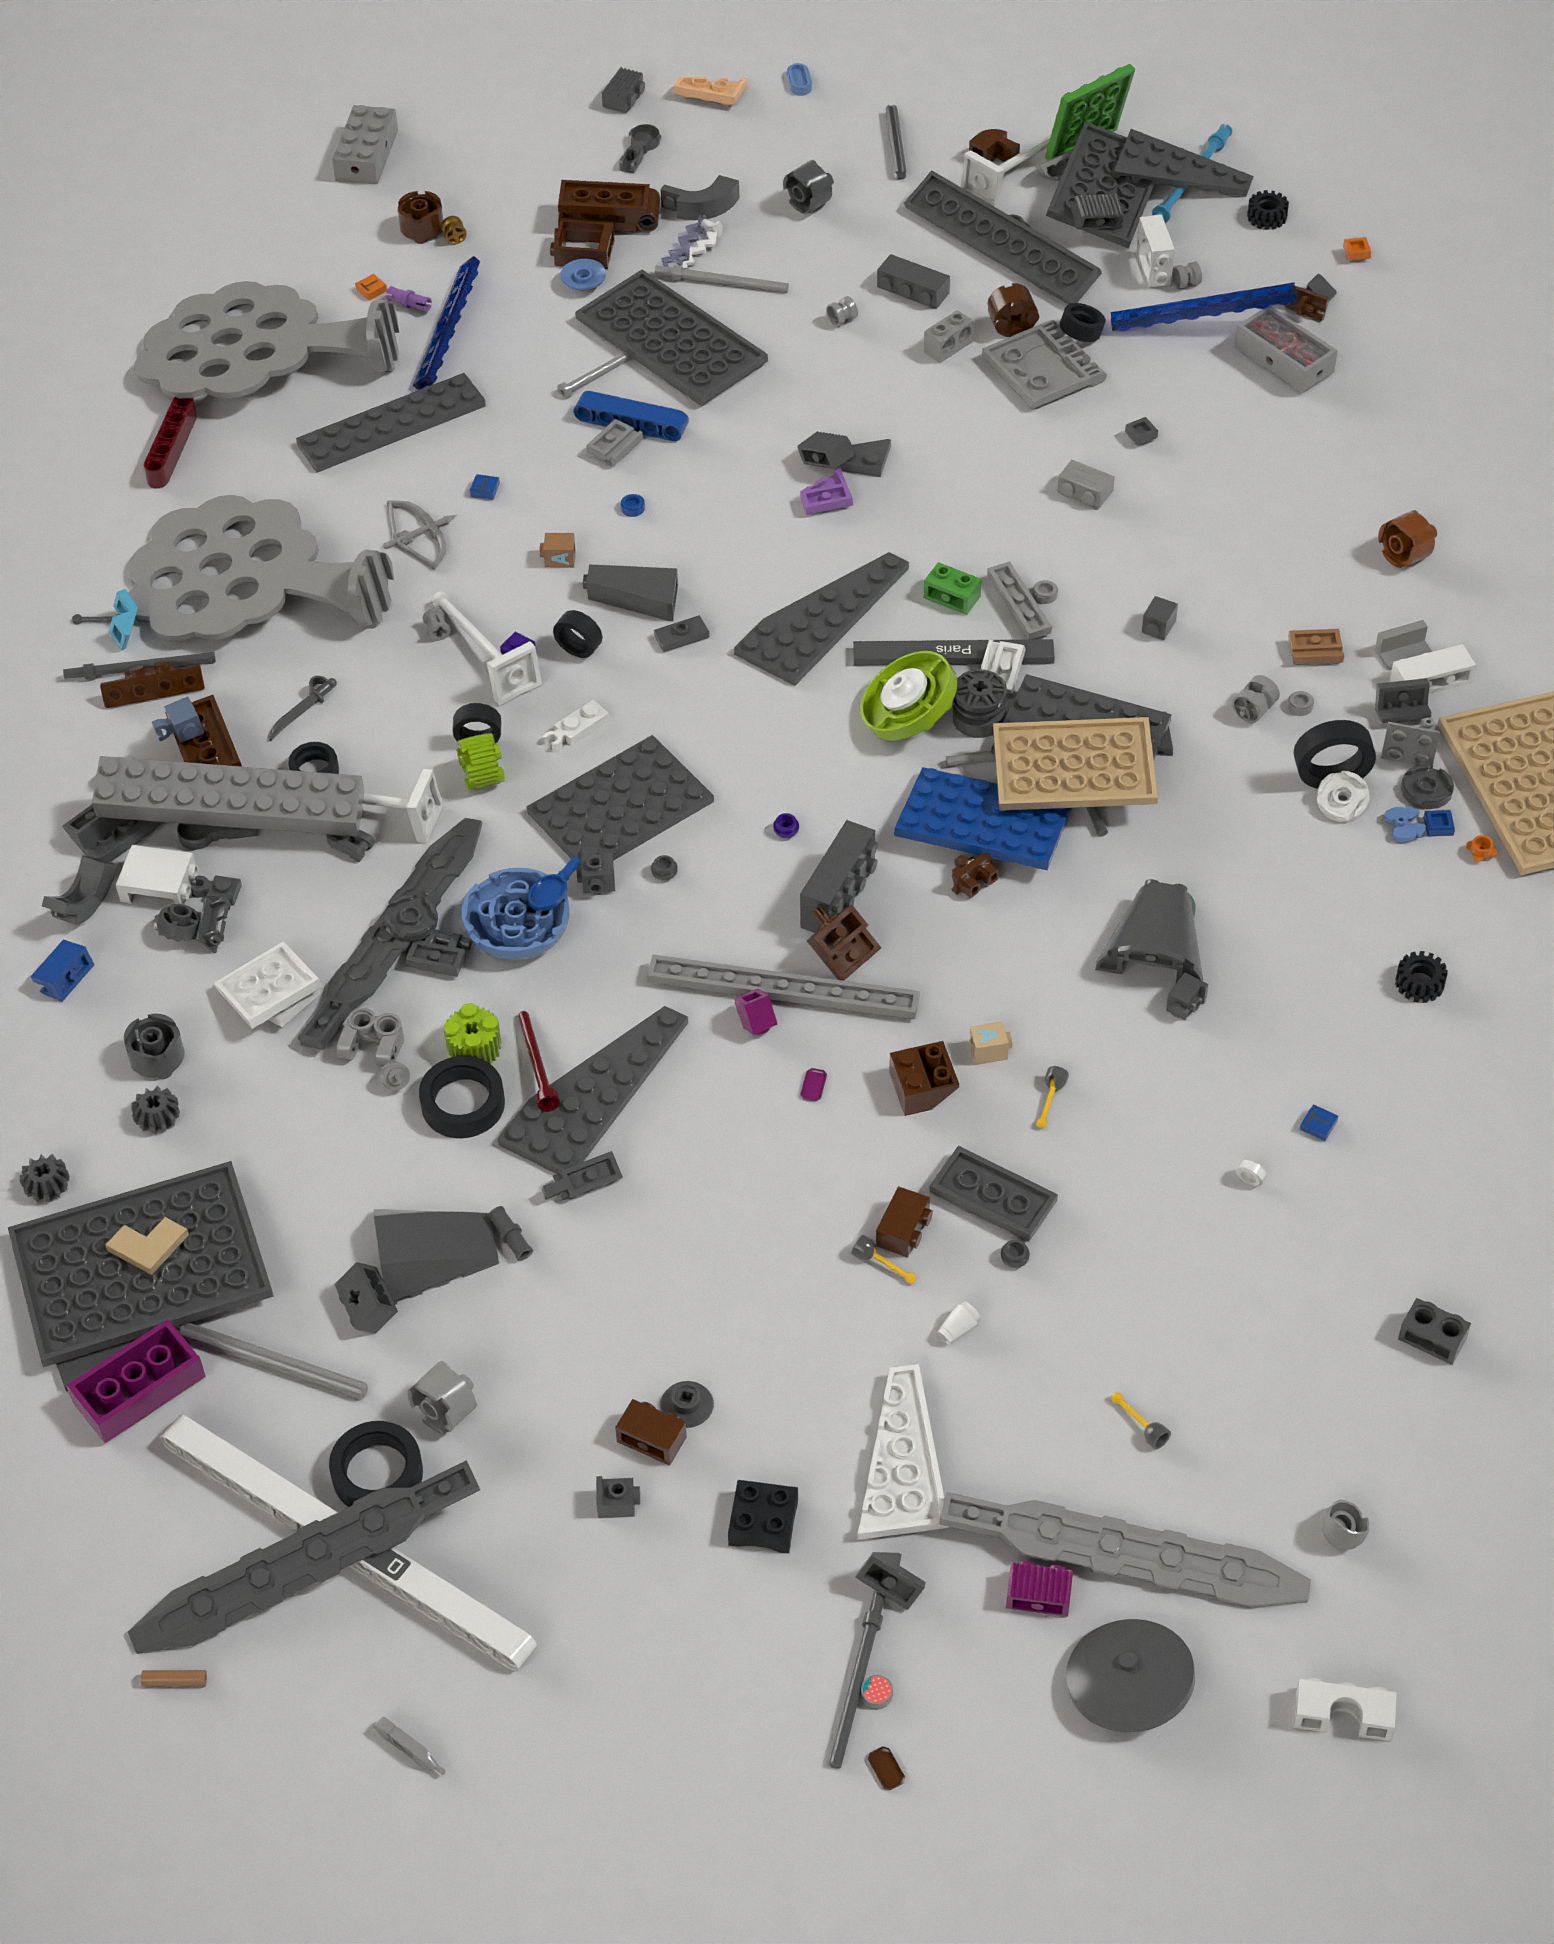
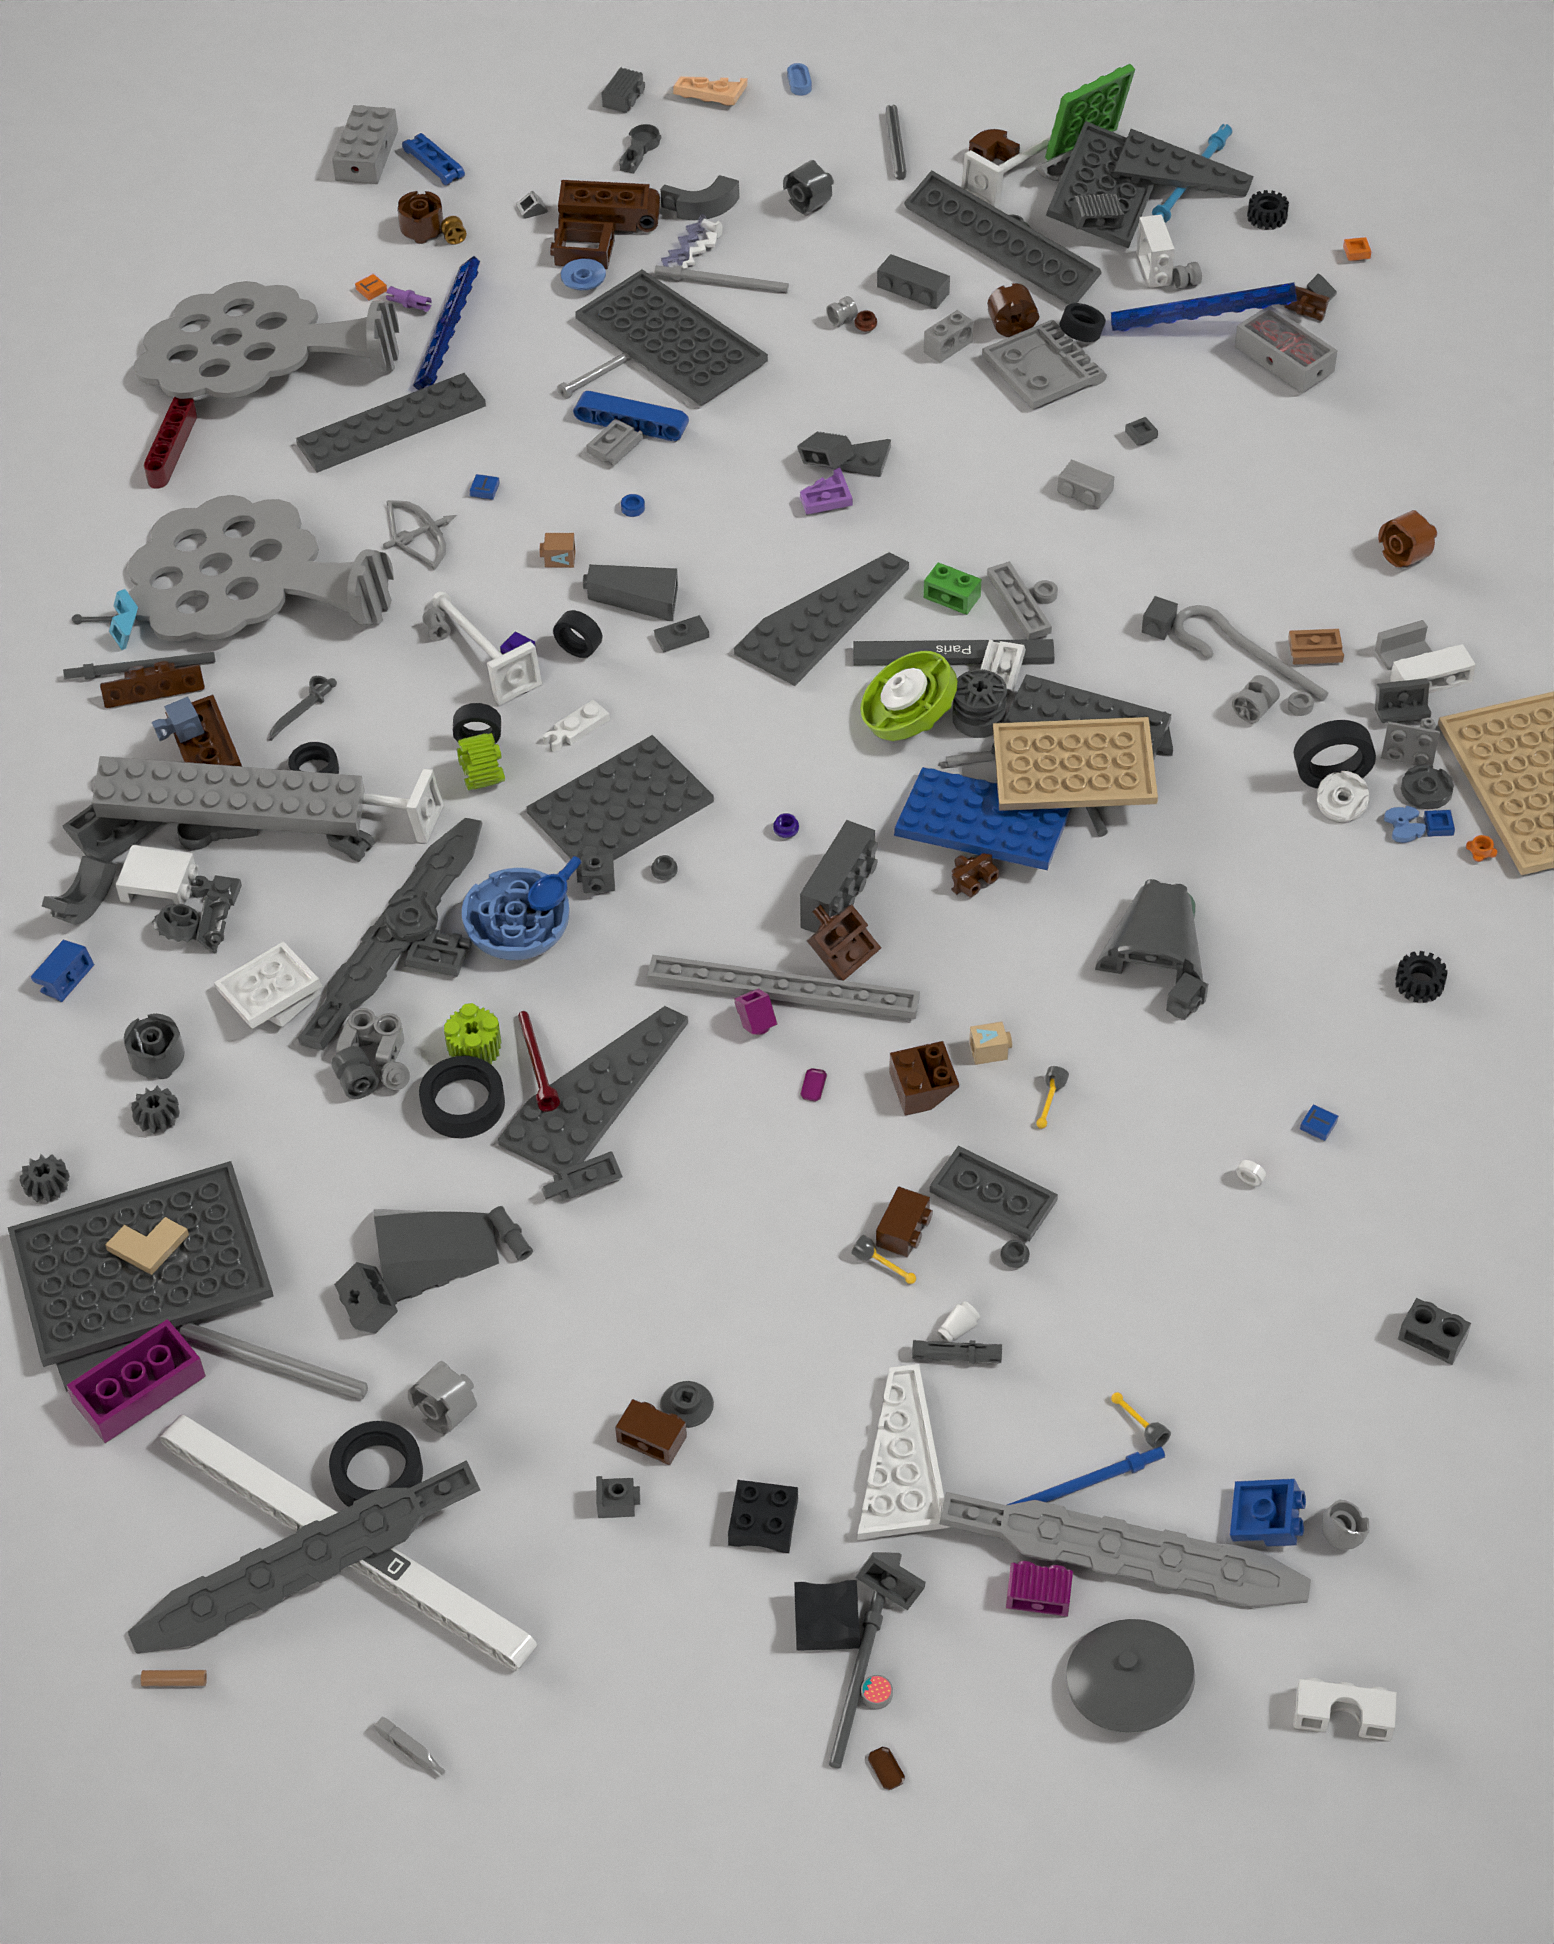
none -> dark grey wheel [331,1046,379,1099]
none -> blue plate [402,133,465,185]
none -> dark grey slope [516,190,548,219]
none -> black brick [794,1580,860,1651]
none -> copper plate [855,310,877,332]
none -> dark grey pin [912,1340,1002,1364]
none -> blue bar [1006,1446,1165,1505]
none -> light grey piece [1173,605,1328,701]
none -> blue plate [1230,1479,1306,1547]

